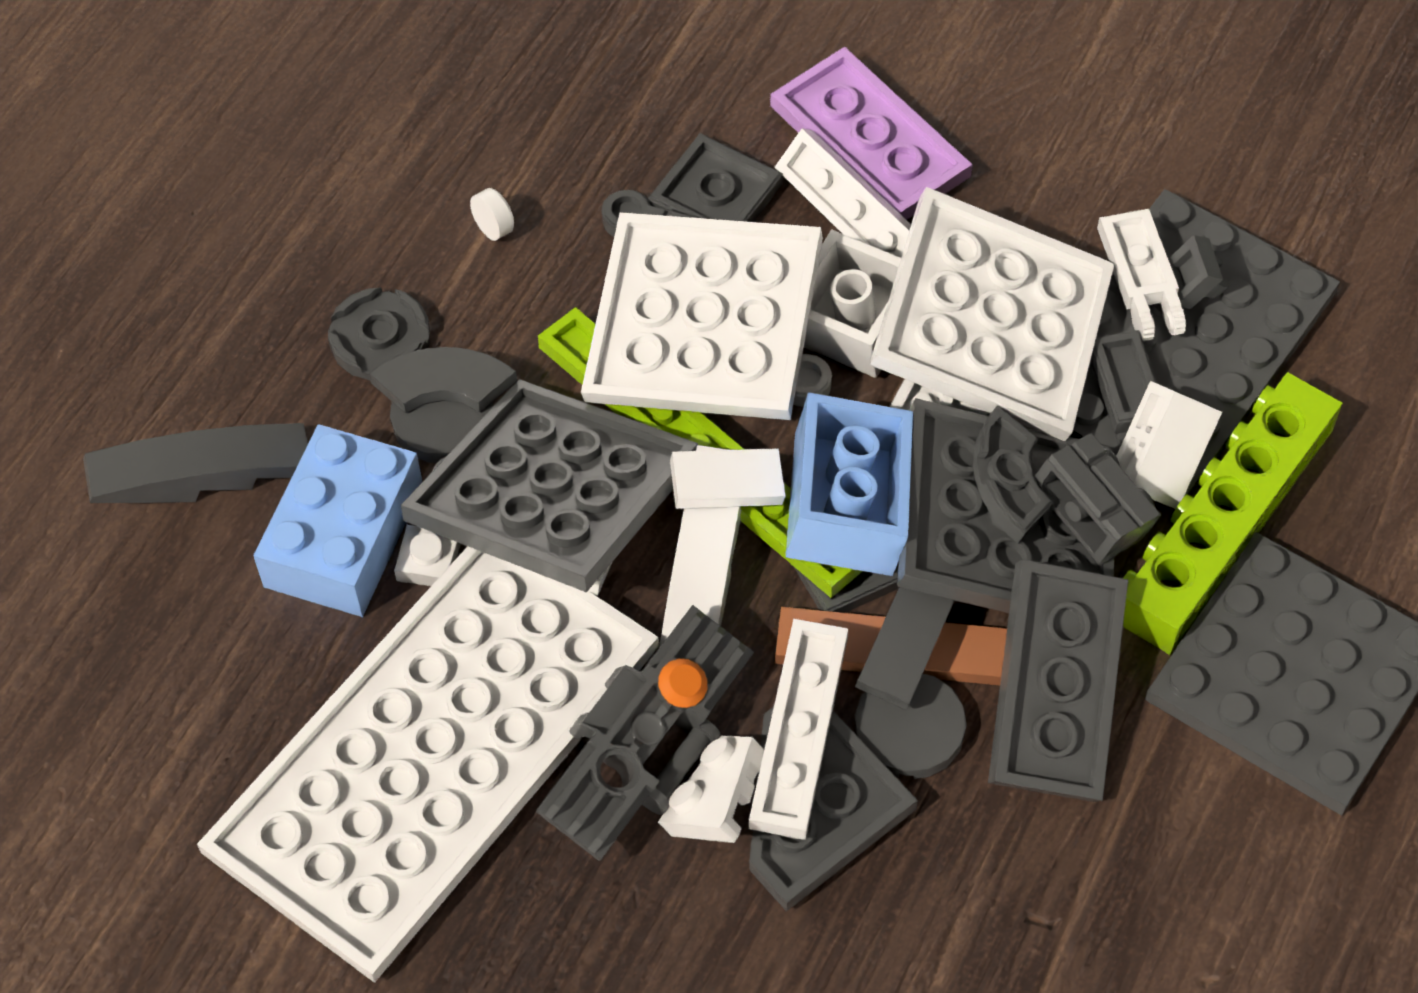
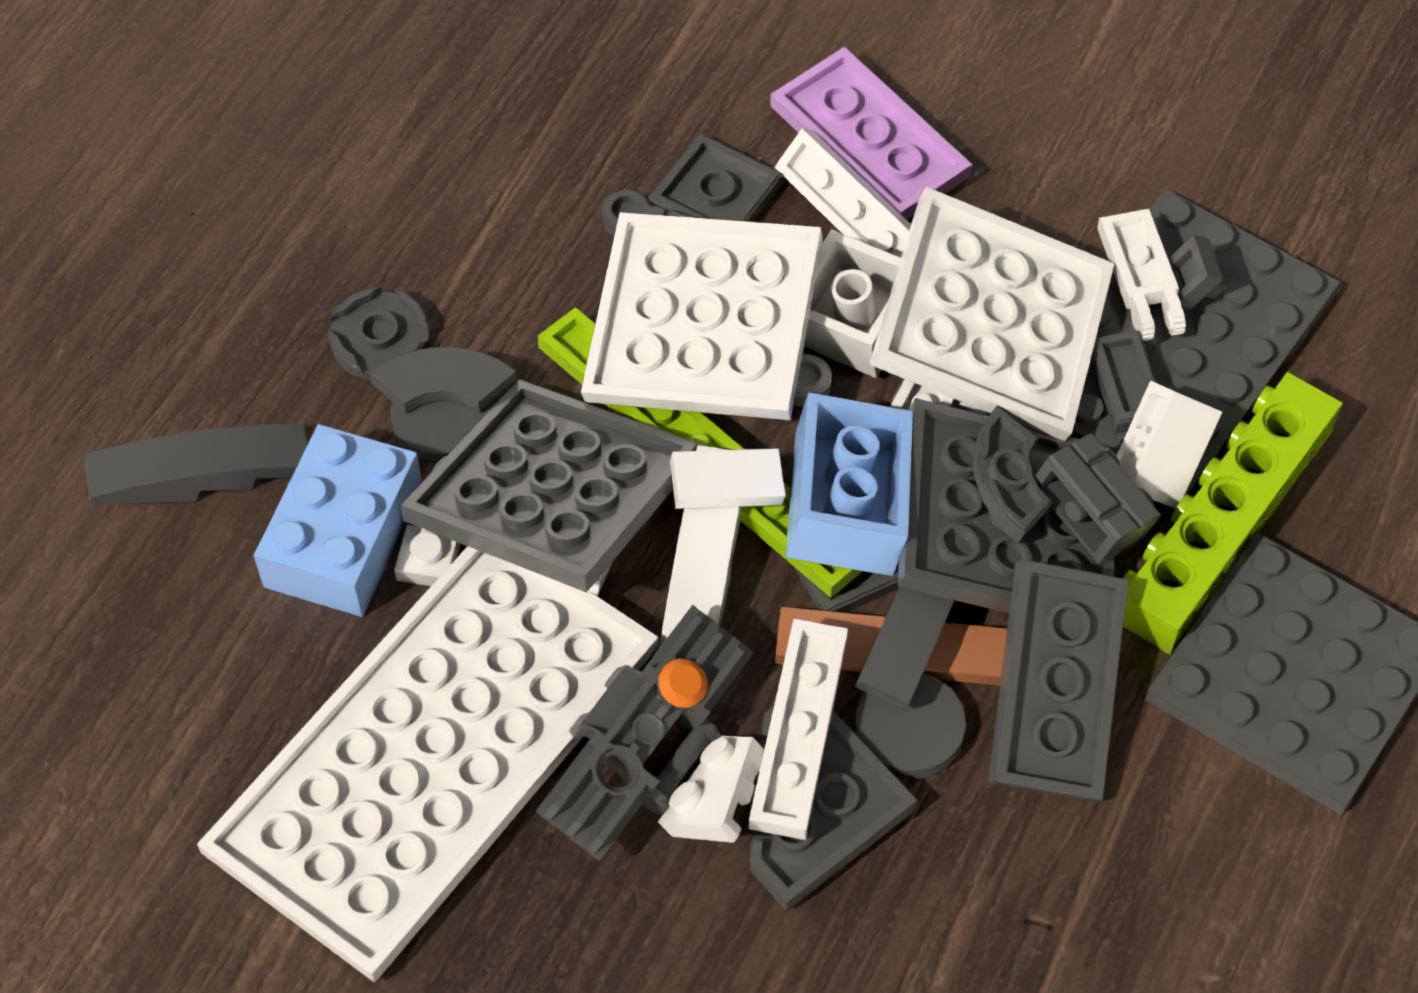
white tile [470,188,514,241] -> none

